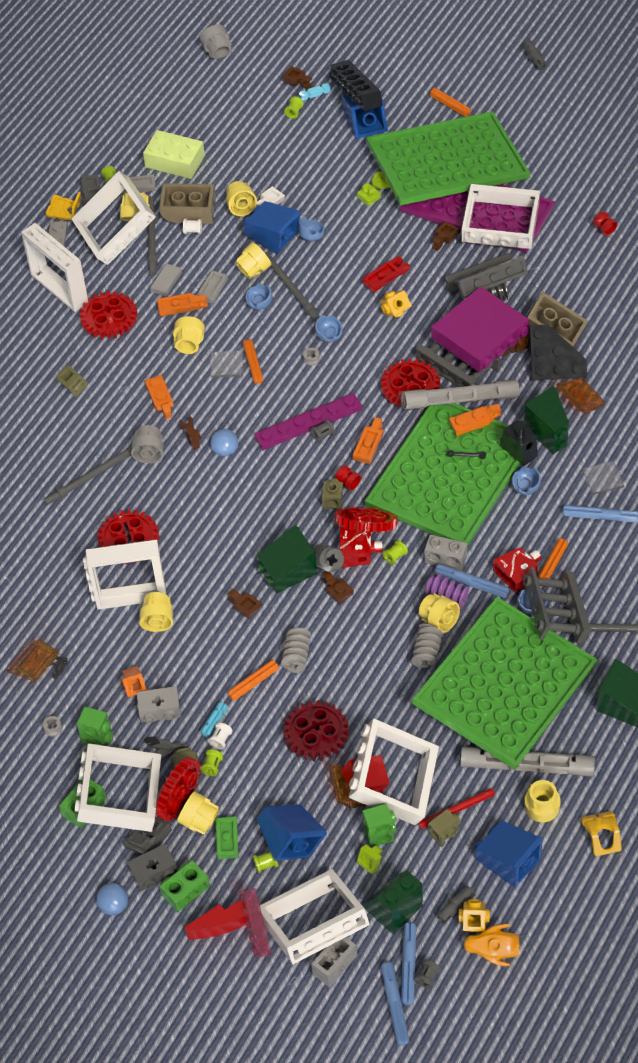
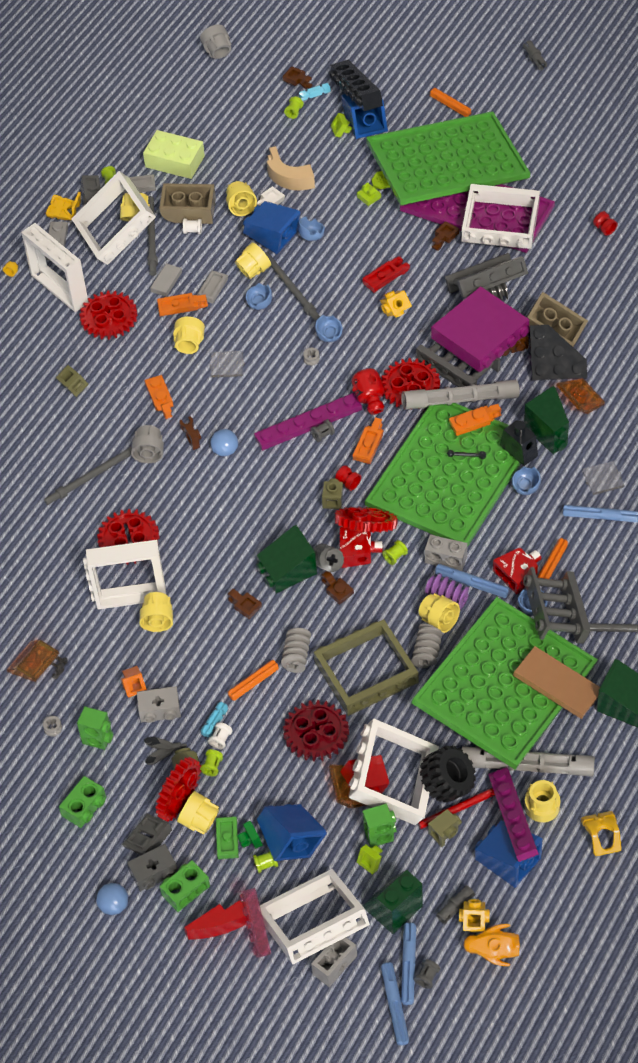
white window [74,744,161,832] -> none
orange axle [243,339,263,384] -> none
none -> yellow hinge [3,261,18,277]
none -> green tile [237,821,263,849]
none -> tan arch [267,146,315,191]
none -> olive window [314,619,419,716]
none -> lime tile [331,113,352,137]
none -> red piece [351,368,385,415]
none -> black tyre [420,745,476,803]
none -> magenta plate [488,767,539,862]
none -> medium nougat tile [513,646,600,719]

